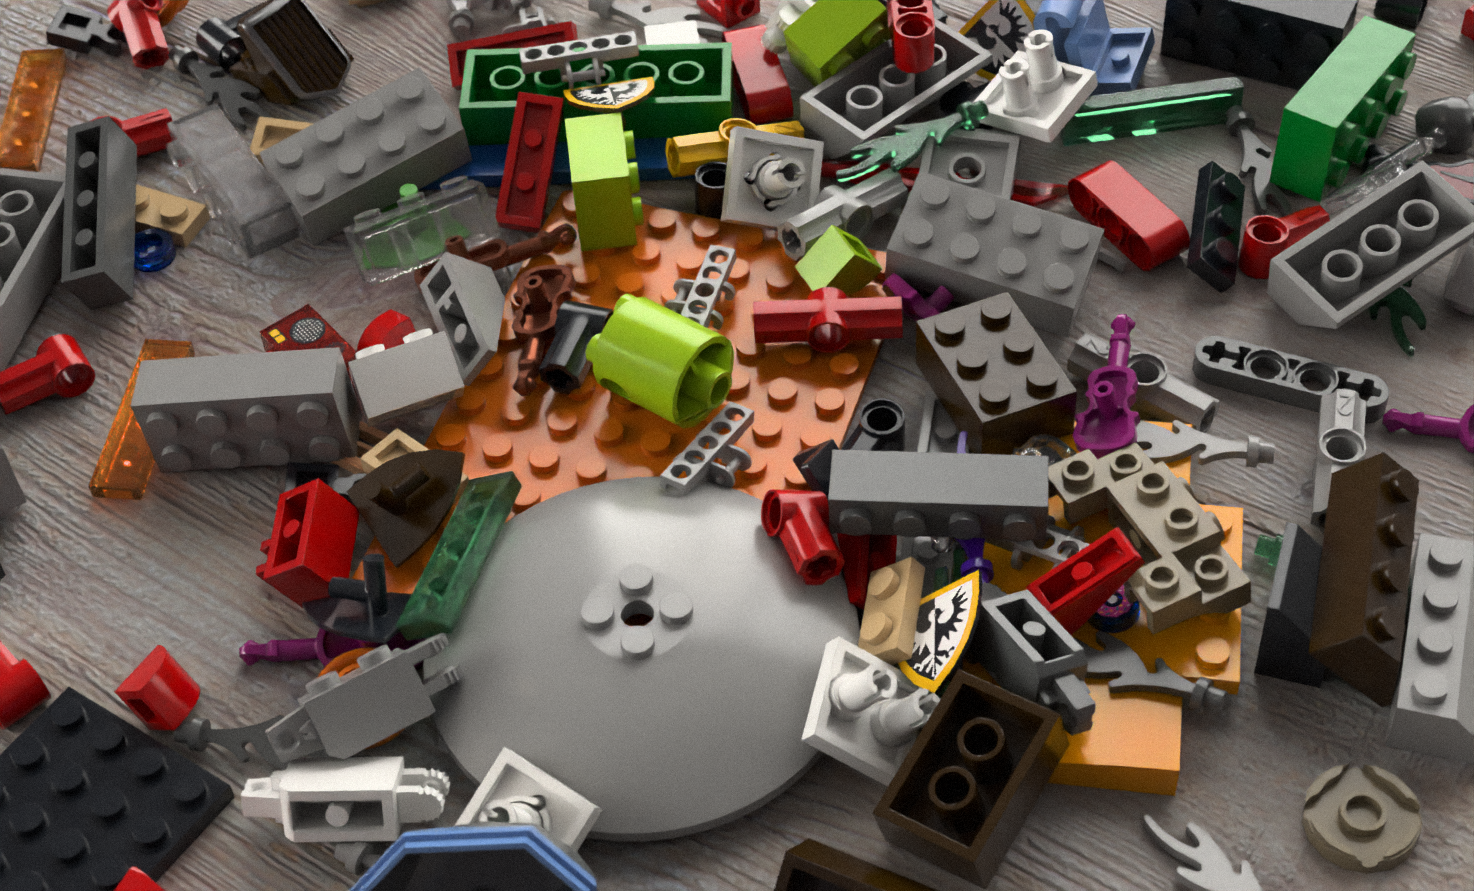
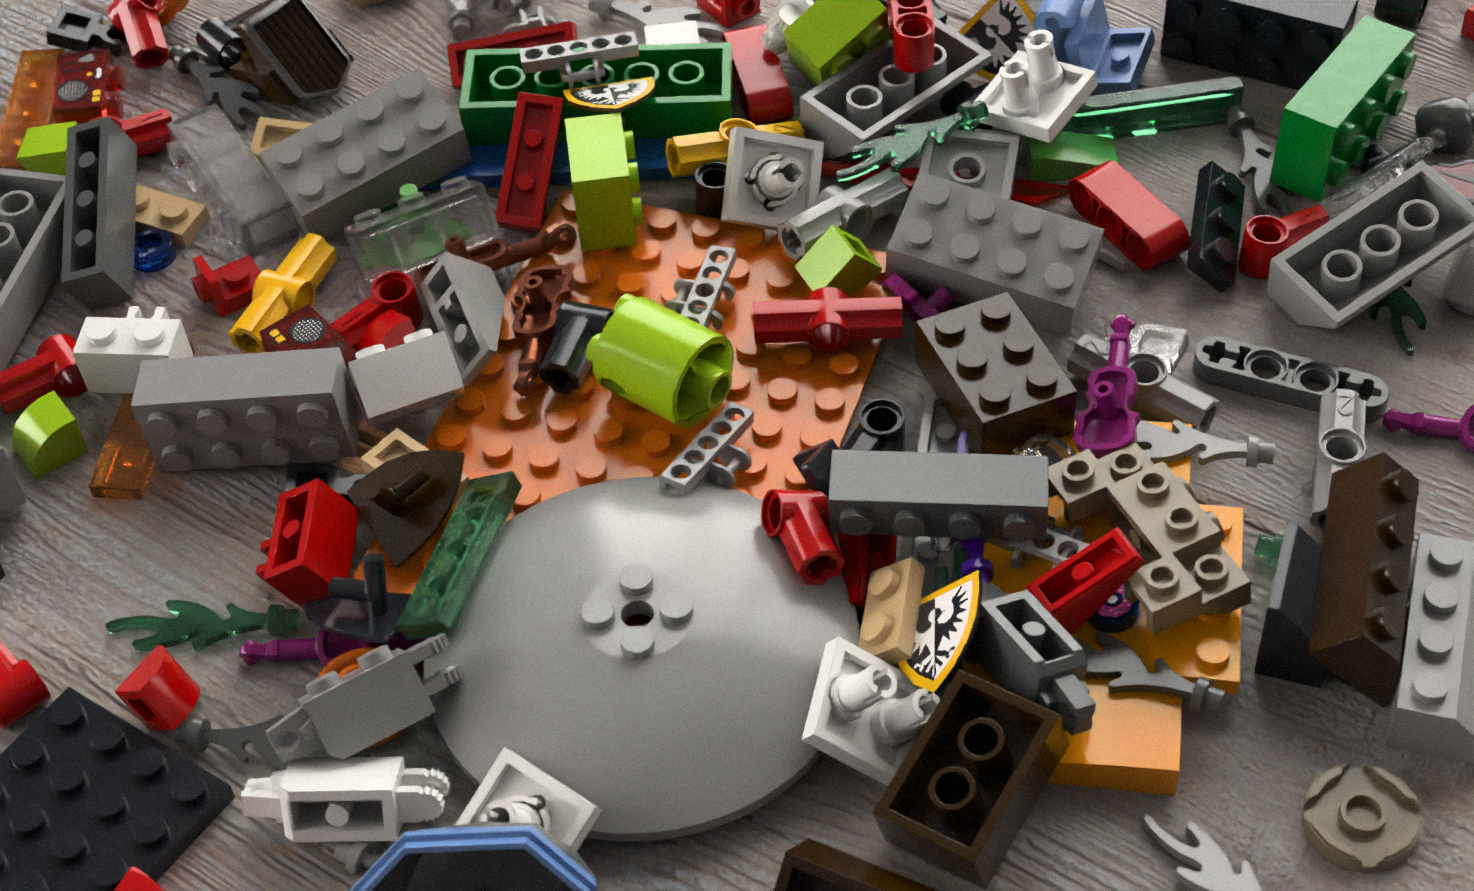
none -> lime brick [11,390,89,480]
none -> lime brick [16,121,78,175]
none -> clear red brick [52,49,126,125]
none -> white brick [72,306,194,394]
none -> clear green piece [105,600,301,652]
none -> red bracket [191,255,261,318]
none -> yellow piece [229,233,337,354]
none -> red piece [327,271,423,360]
none -> bright green slope [1022,131,1120,181]
none -> clear plate [1097,321,1190,375]

